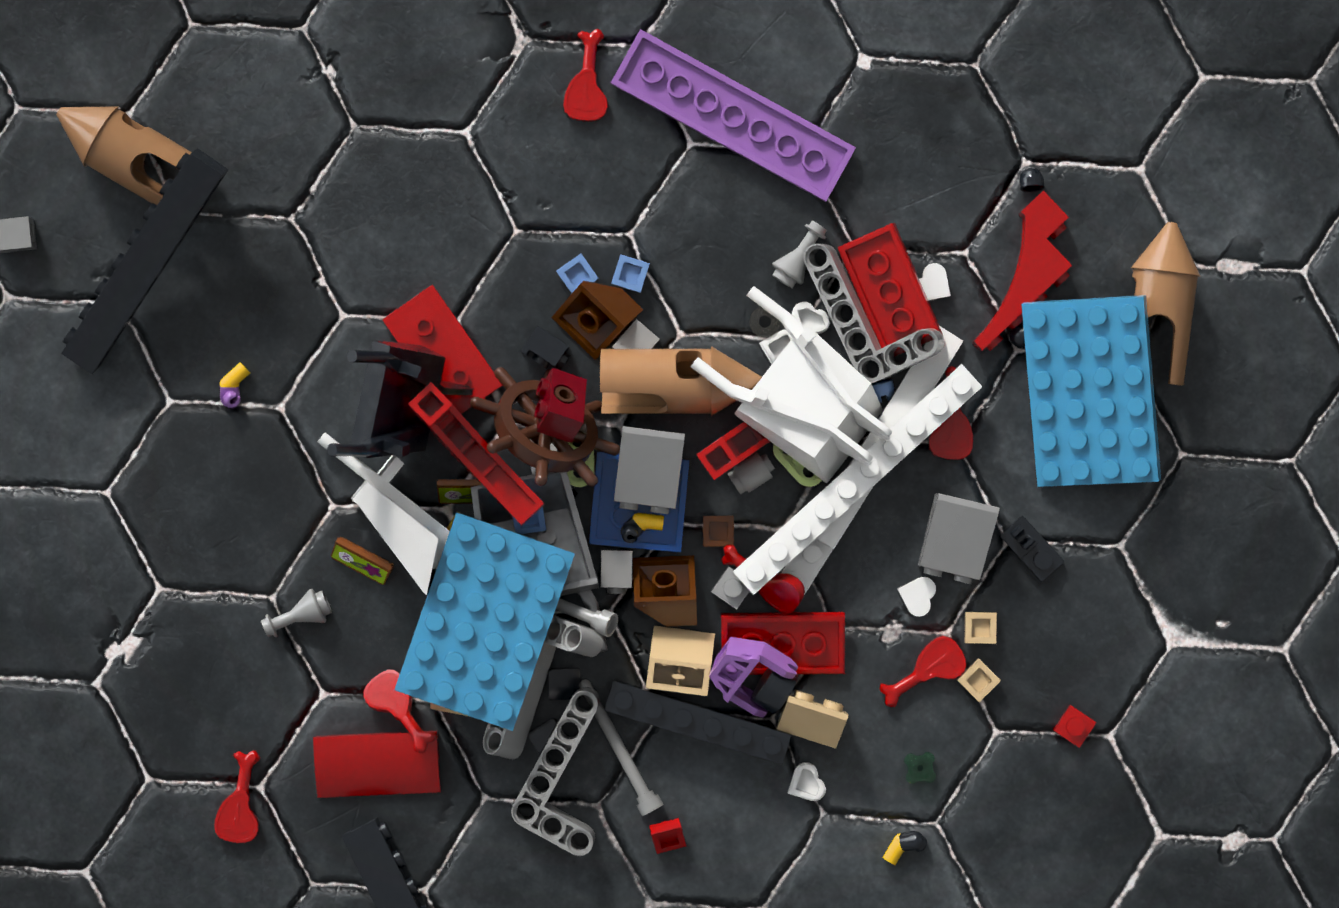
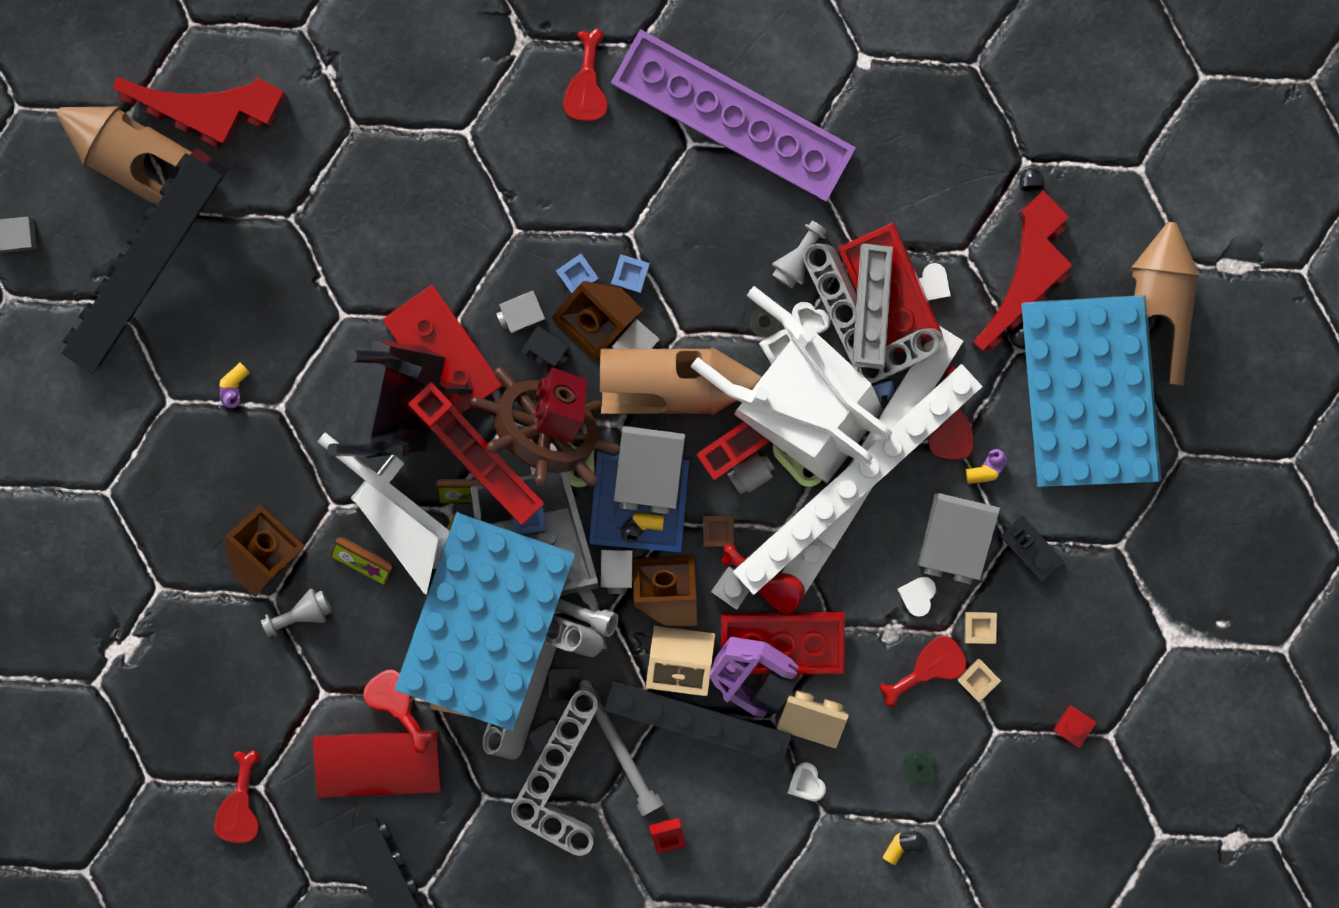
none -> red arch [112,77,287,147]
none -> reddish brown slope [223,504,305,597]
none -> light grey brick [496,291,546,334]
none -> light grey tile [852,244,893,369]
none -> arm [966,449,1006,484]

